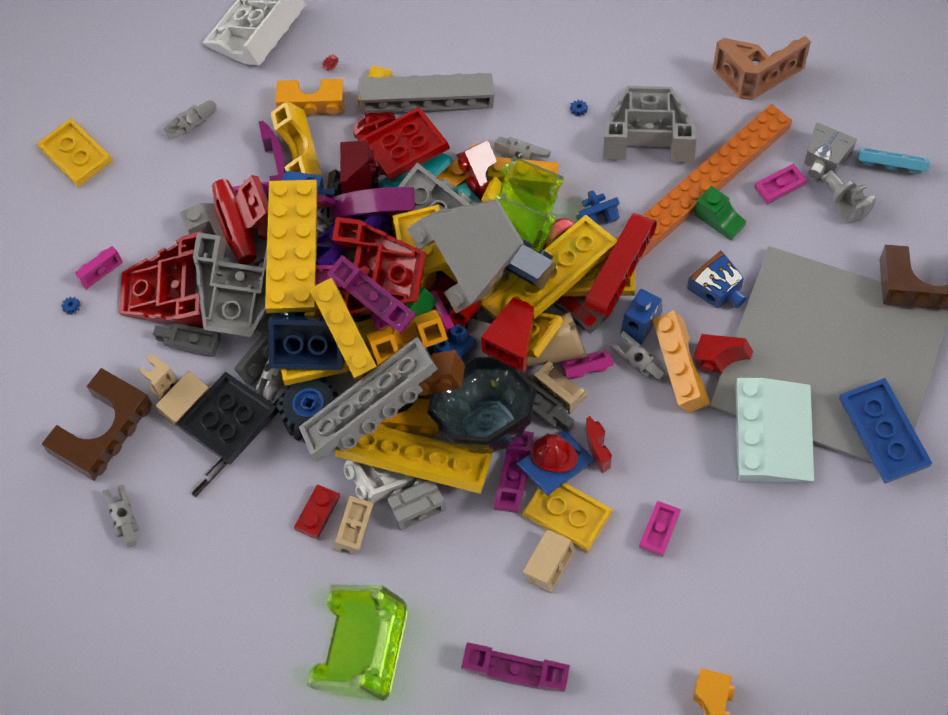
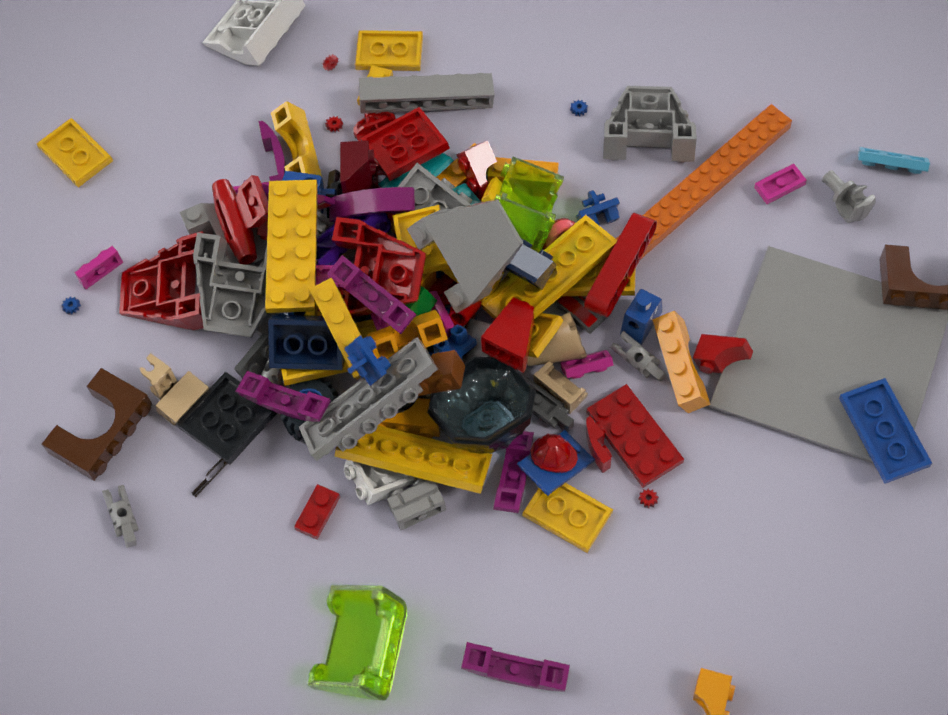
dark grey hinge [153,323,221,357] -> none
light grey hinge [164,100,217,139] -> none
light orange arch [276,78,345,115] -> none
tan hinge [332,496,374,555] -> none
light grey hinge [493,136,551,162] -> none
tan hinge [523,530,576,593] -> none
dark pink plate [639,500,681,557] -> none
torso [687,250,747,308] -> none
green arch [695,186,746,241] -> none
nougat bracket [713,36,811,100] -> none
light aqua slope [735,378,814,482] -> none
light grey torso [804,122,857,179] -> none
none -> magenta slope [235,371,331,422]
none -> red piece [325,115,343,133]
none -> blue hips [344,336,391,386]
none -> yellow tile [355,30,423,71]
none -> red plate [586,384,684,488]
none -> red piece [638,488,659,508]

